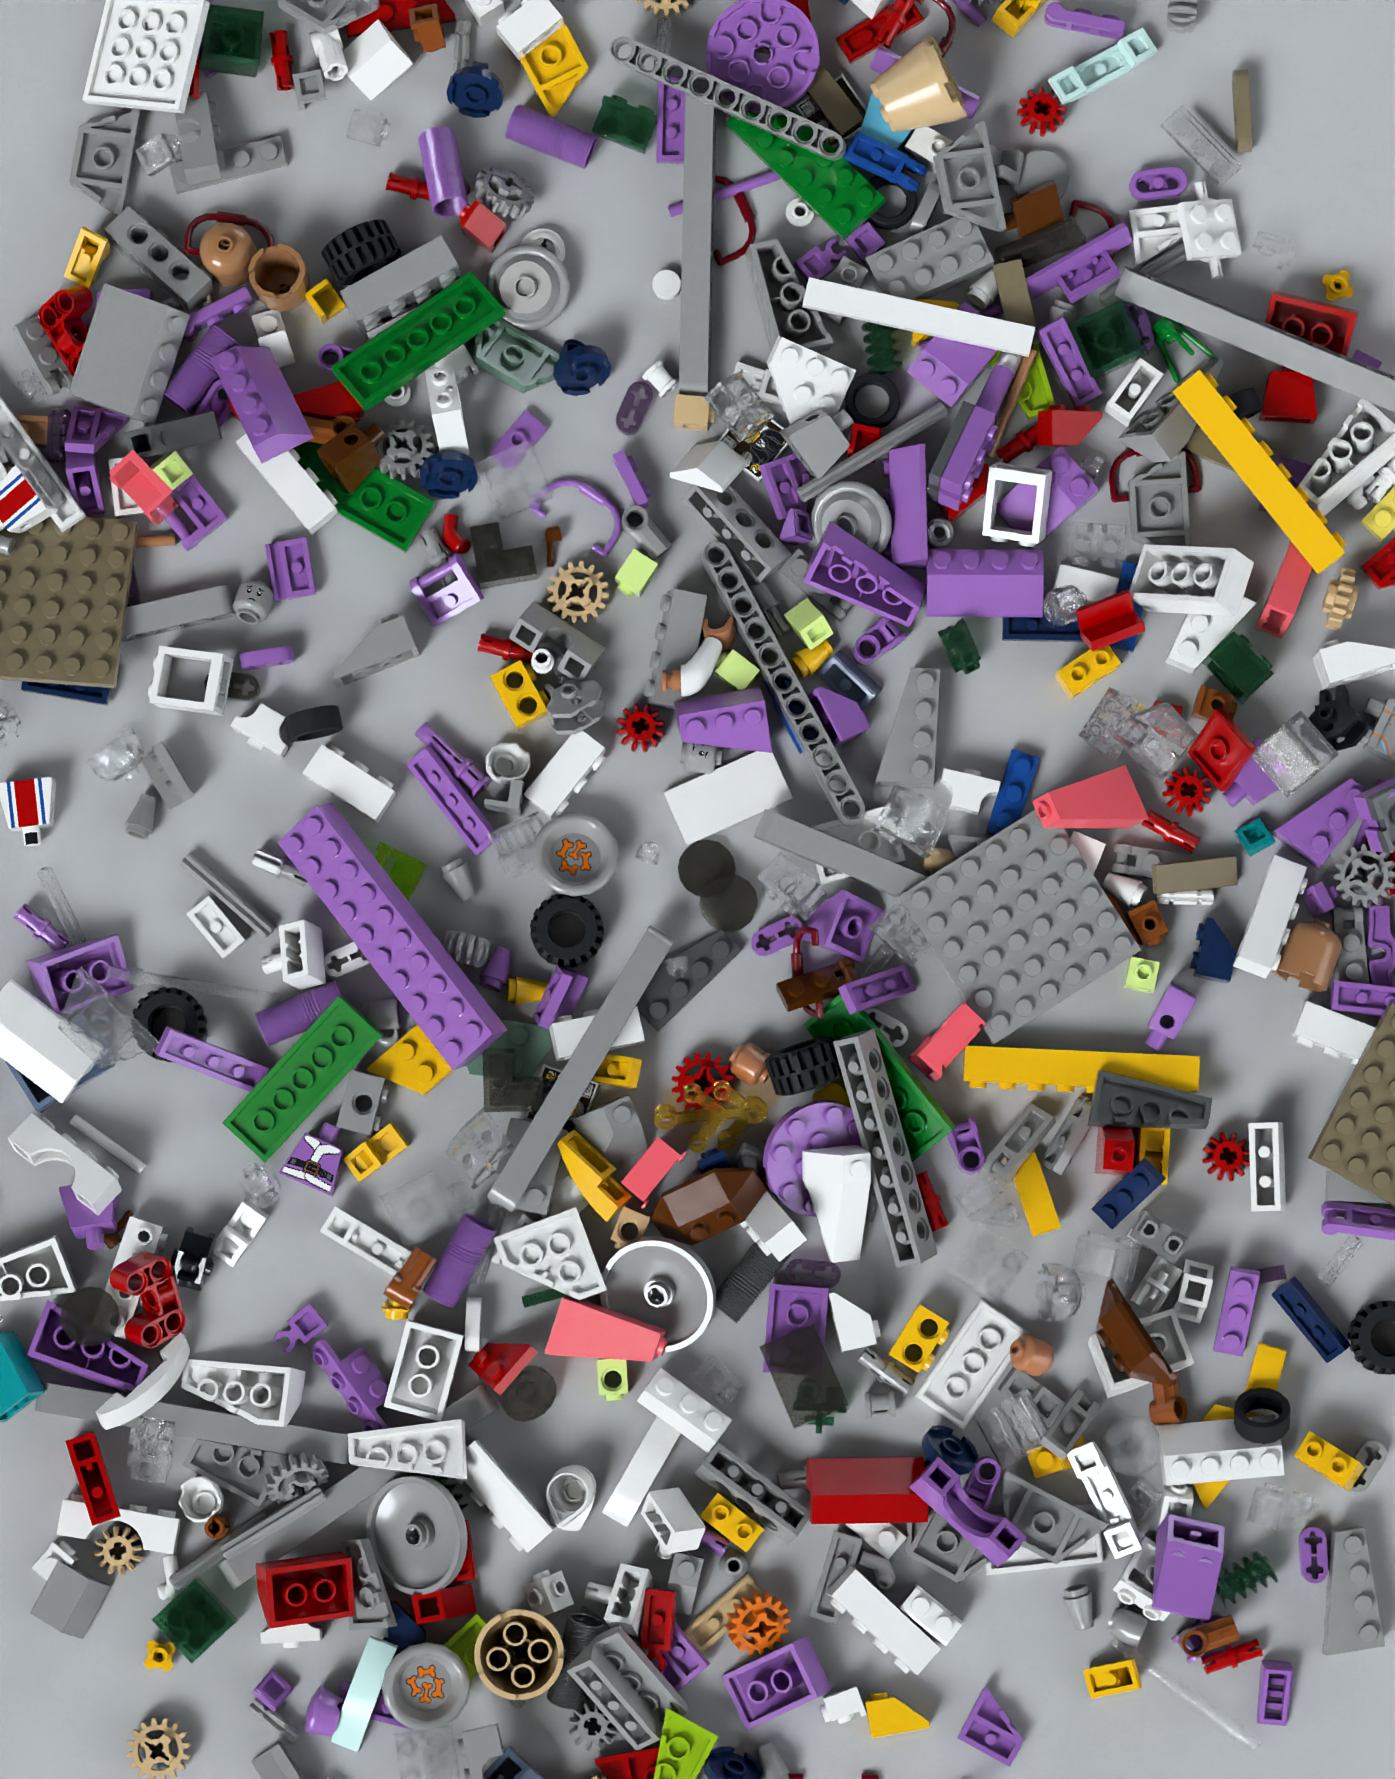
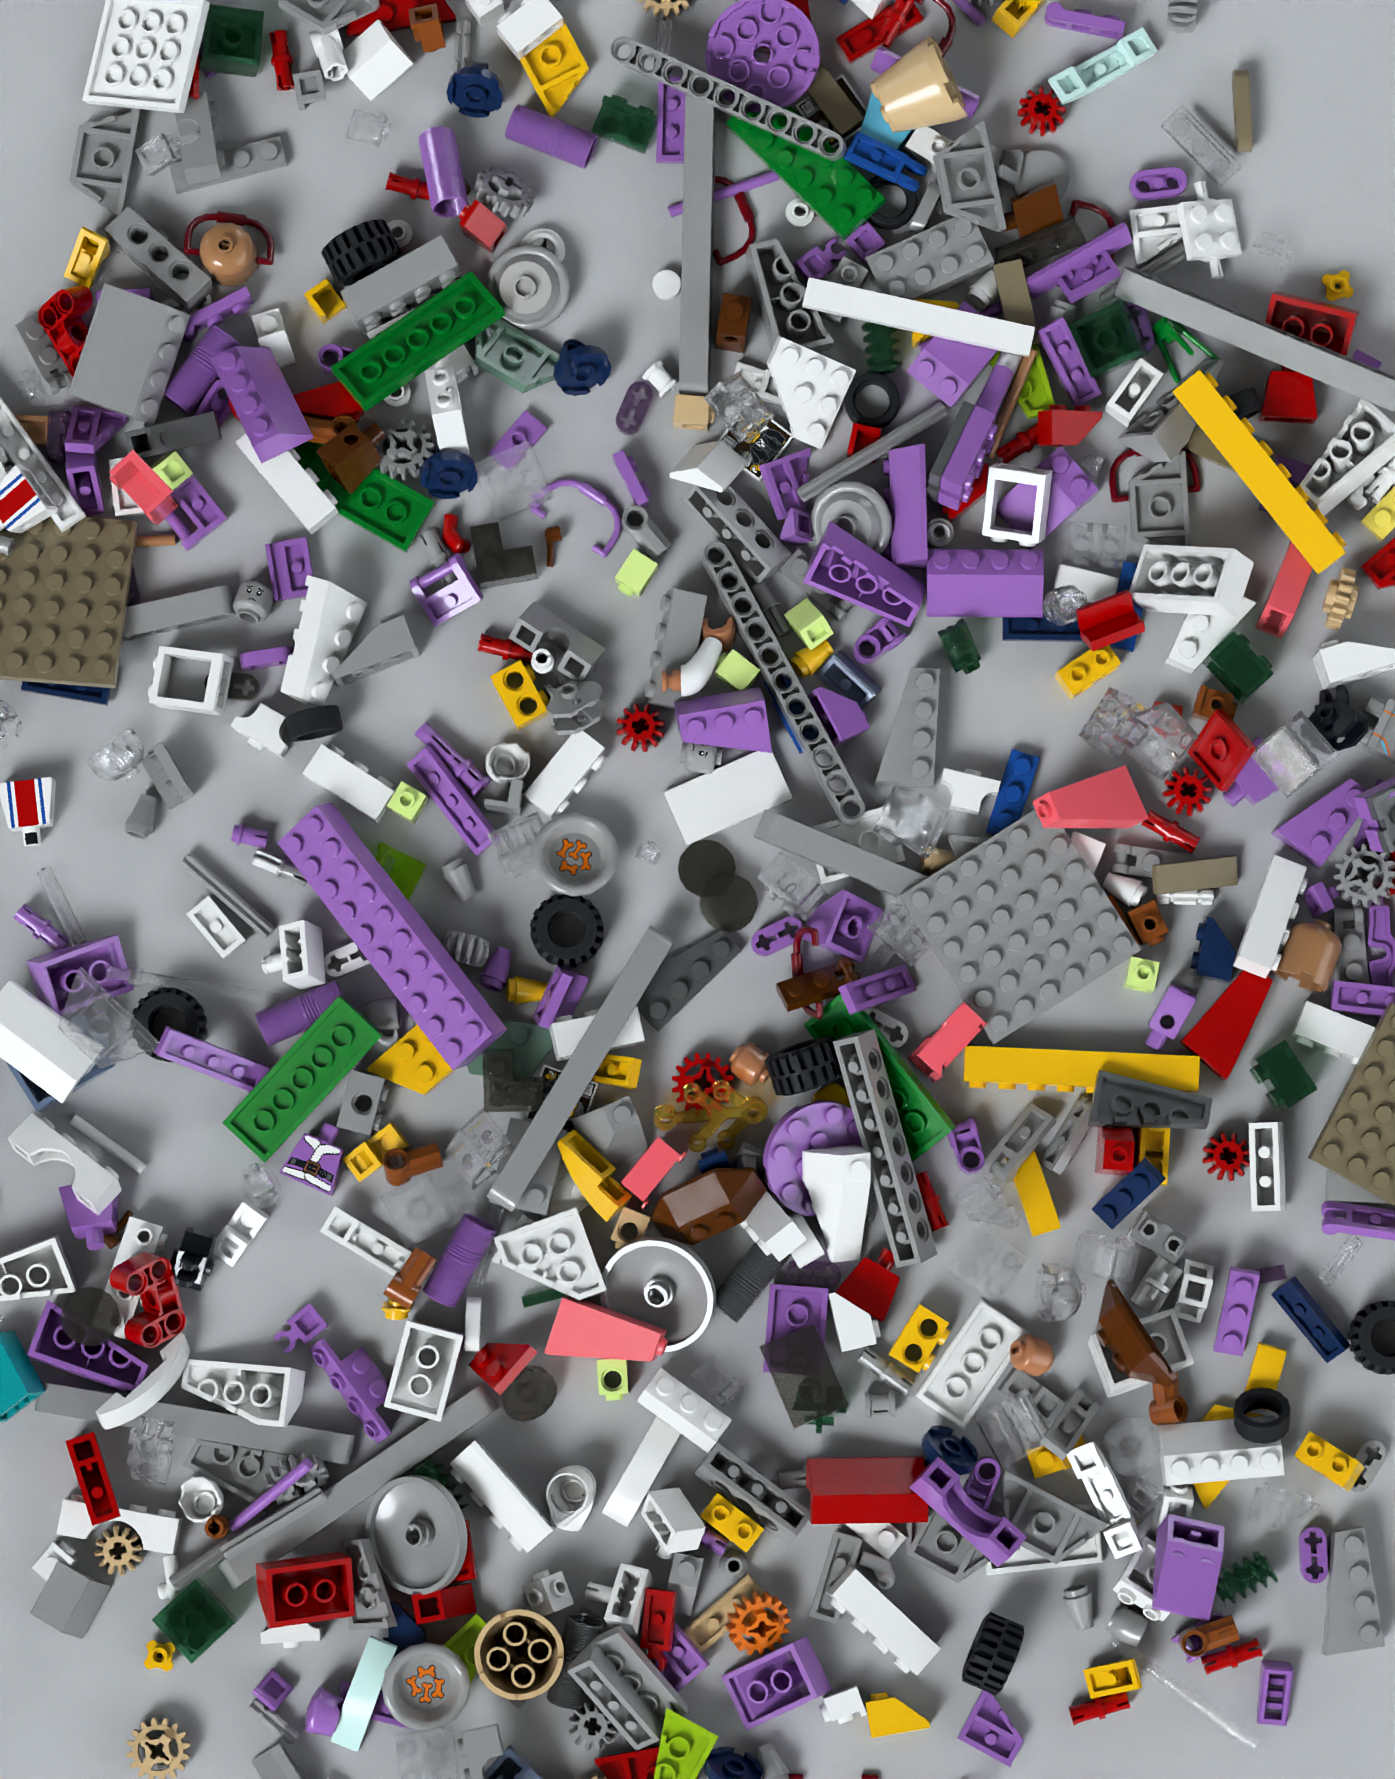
medium nougat cylinder [248,244,310,312] -> none
white wing [348,1419,467,1480] -> none
tan gear [546,561,609,625] -> none
clear hinge [664,956,689,978] -> none
light grey torso [780,409,854,479] -> none
white brick [898,1584,964,1646] -> none
teal tile [1235,817,1275,857] -> none
none -> medium lavender bar [229,1458,313,1531]
none -> medium lavender pin [231,823,269,849]
none -> white wedge [280,575,368,707]
none -> dark orange piece [383,1142,443,1187]
none -> white plate [387,219,412,248]
none -> yellowish green brick [387,781,429,824]
none -> reddish brown torso [716,293,753,353]
none -> white beam [788,1212,825,1269]
none -> red torso [835,1248,900,1322]
none -> black tyre [962,1612,1024,1695]
none -> red pin [1068,1692,1131,1725]
none -> red slope [1179,970,1273,1081]
none -> clear green brick [1249,1040,1317,1112]

